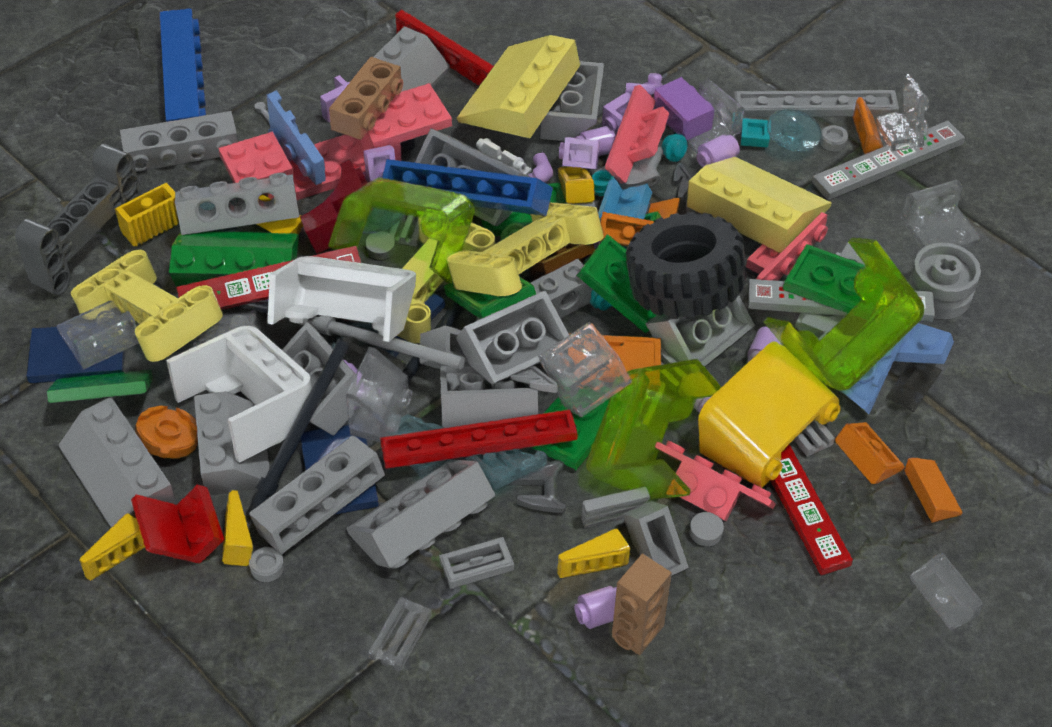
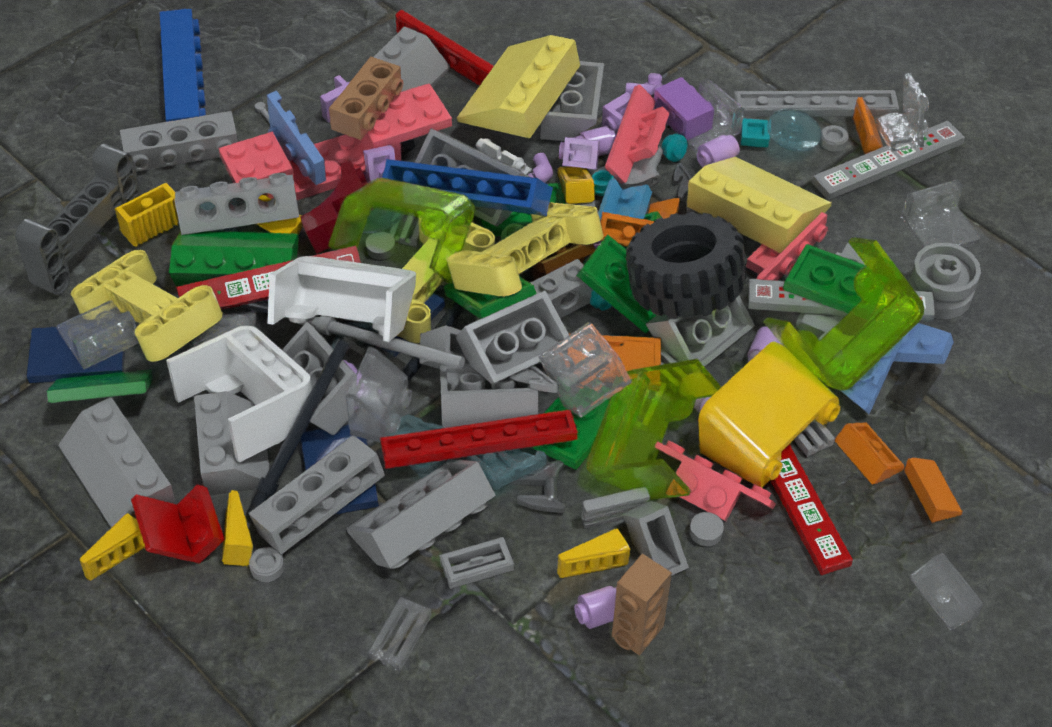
orange tile [135,405,198,458] -> none

